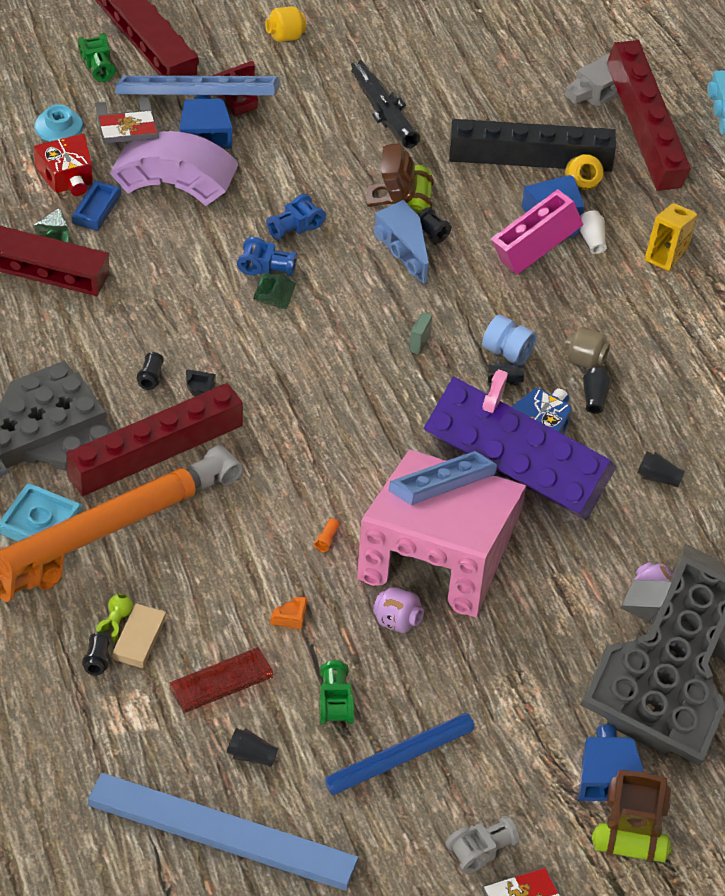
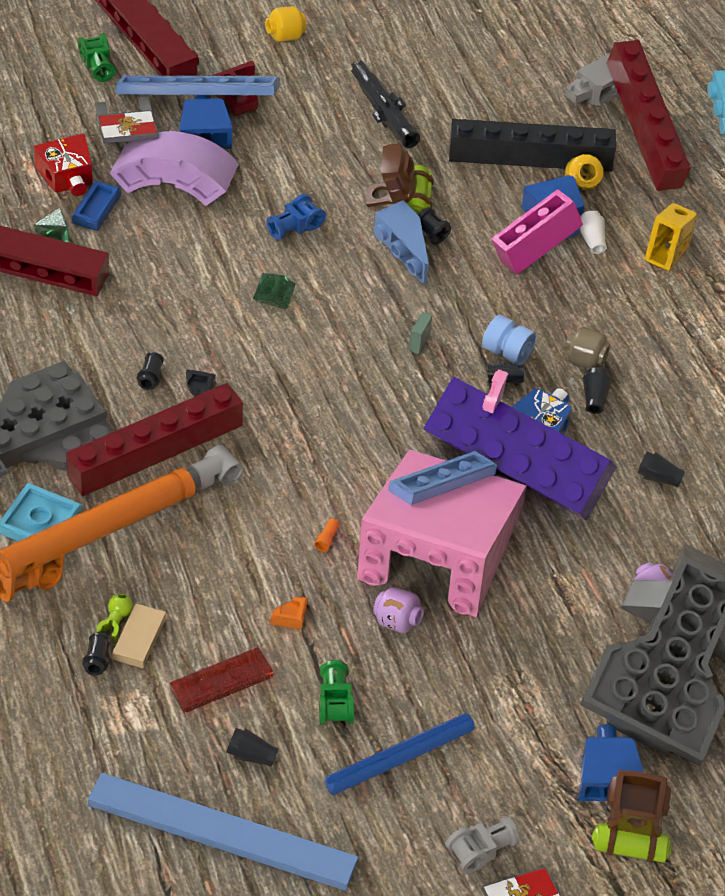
medium azure piece [34,104,84,141] -> none
blue connector [237,237,297,277] -> none

